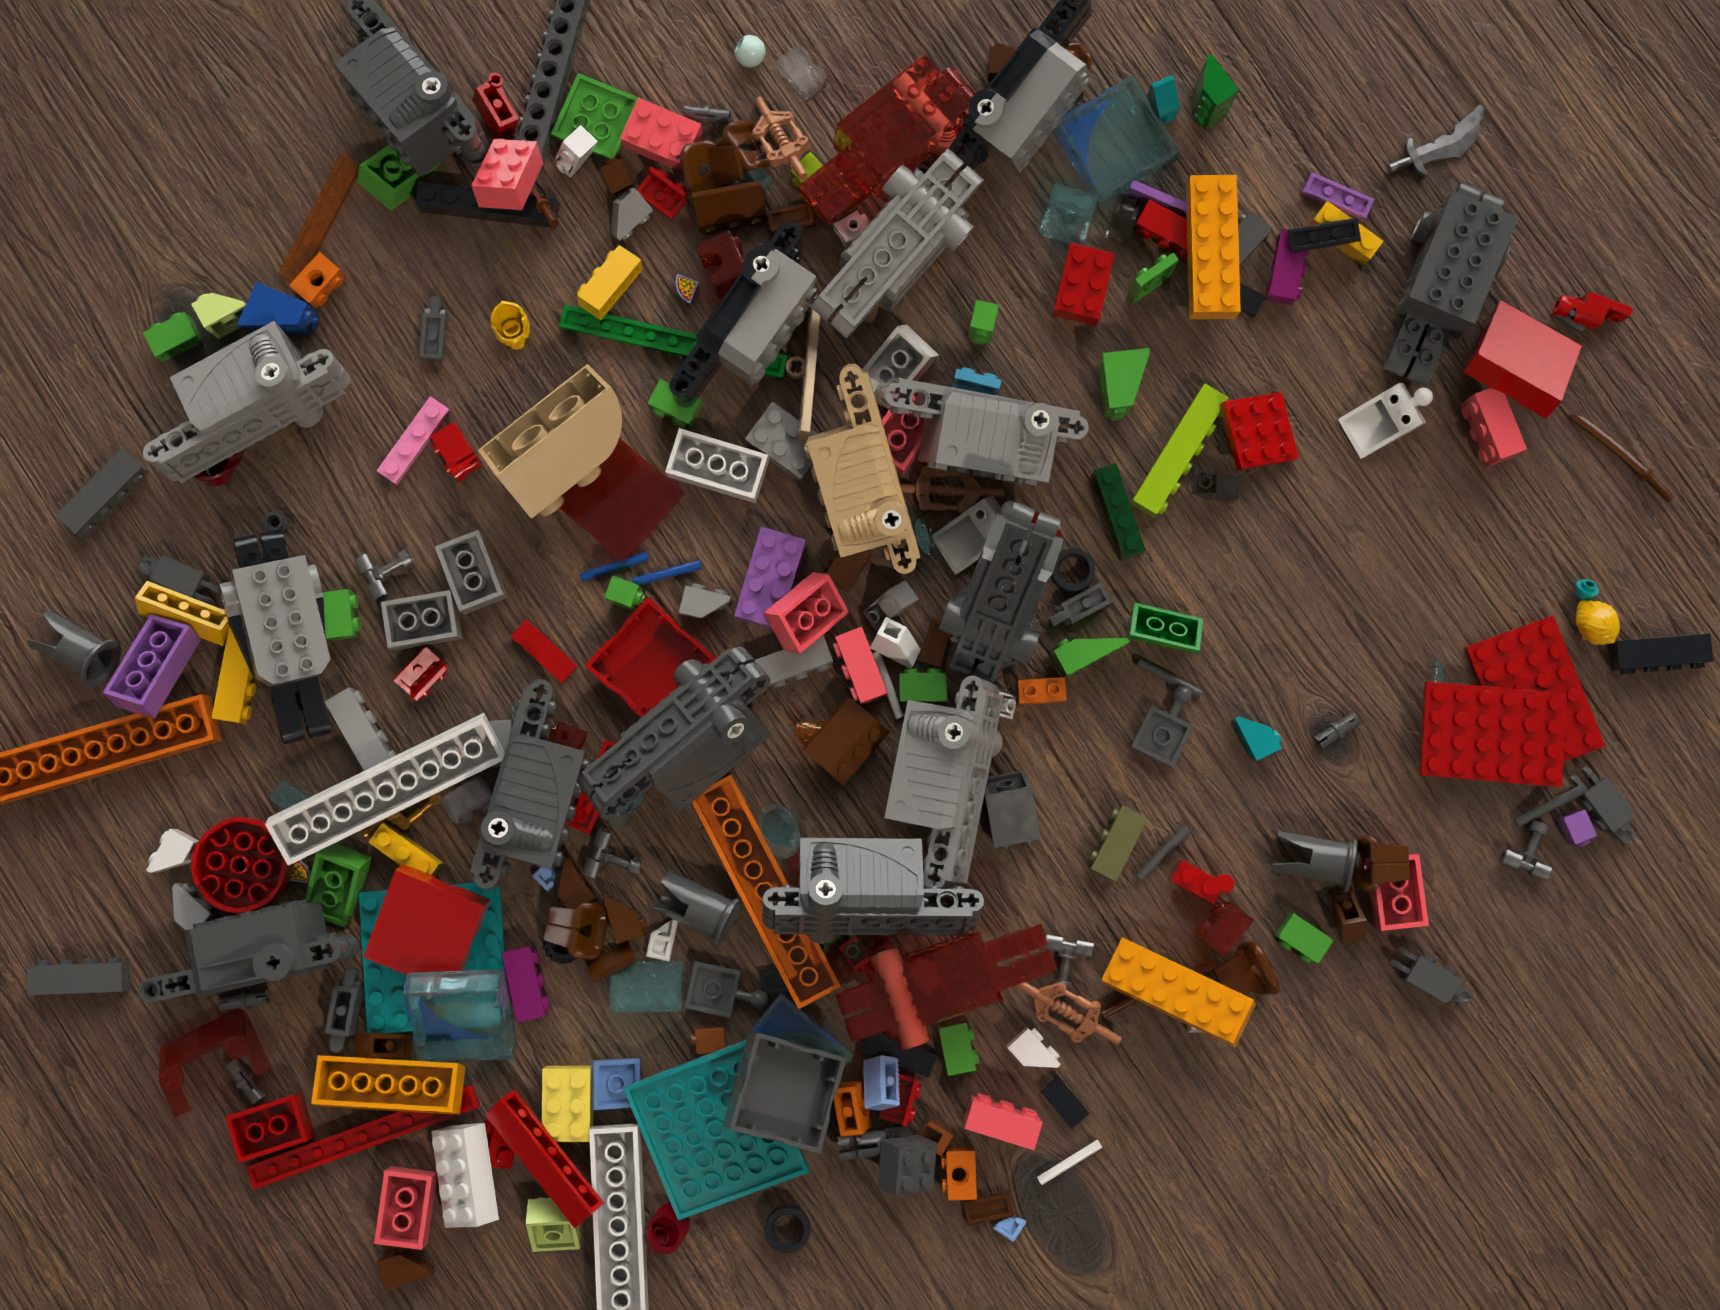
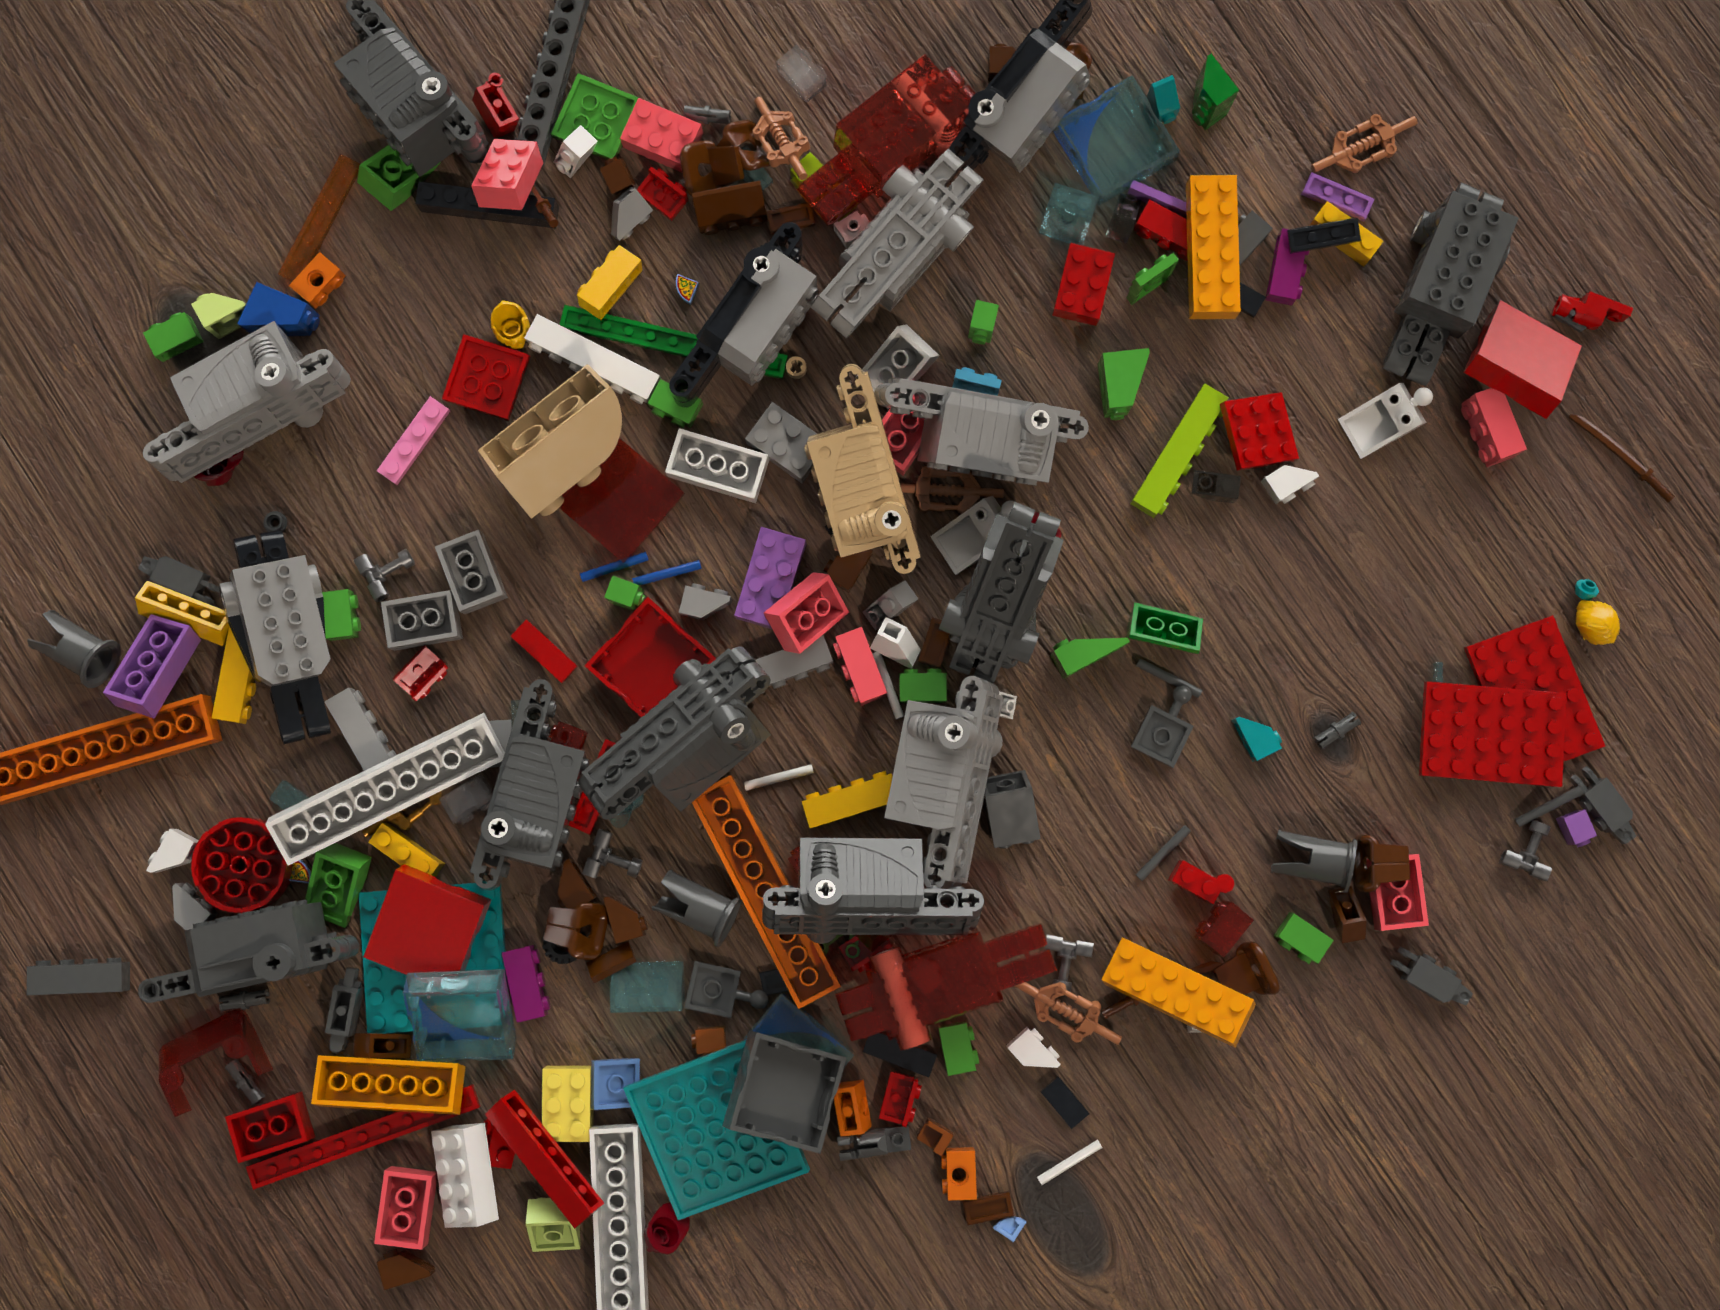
dark grey brick [56,449,149,538] -> none
dark grey hinge [419,296,448,361] -> none
red hinge [430,422,482,483] -> none
light blue tile [532,868,556,892] -> none
white tile [646,919,678,961] -> none
clear red piece [697,230,746,298] -> none
light aqua piece [734,35,766,68] -> none
clear light blue piece [759,804,801,858] -> none
black tyre [765,1204,810,1253] -> none
clear orange brick [795,718,824,743] -> none
tan tile [798,308,820,442] -> none
reddish brown slope [802,696,890,785] -> none
light blue brick [863,1055,900,1111] -> none
dark grey brick [878,1135,937,1196] -> none
clear light blue gear [914,518,935,555] -> none
coral brick [963,1093,1043,1150] -> none
orange brick [1016,677,1067,706] -> none
dark grey hinge [1048,582,1112,628] -> none
black tyre [1051,548,1095,593] -> none
olive brick [1088,806,1148,882] -> none
dark green brick [1091,463,1146,562] -> none
flat silver sword [1387,105,1484,178] -> none
black brick [1609,634,1714,675] -> none
none -> red plate [442,334,530,421]
none -> white brick [524,314,662,404]
none -> white bar [744,764,814,791]
none -> yellow brick [802,771,893,829]
none -> white slope [1261,465,1319,504]
none -> nougat bar [1311,114,1418,173]

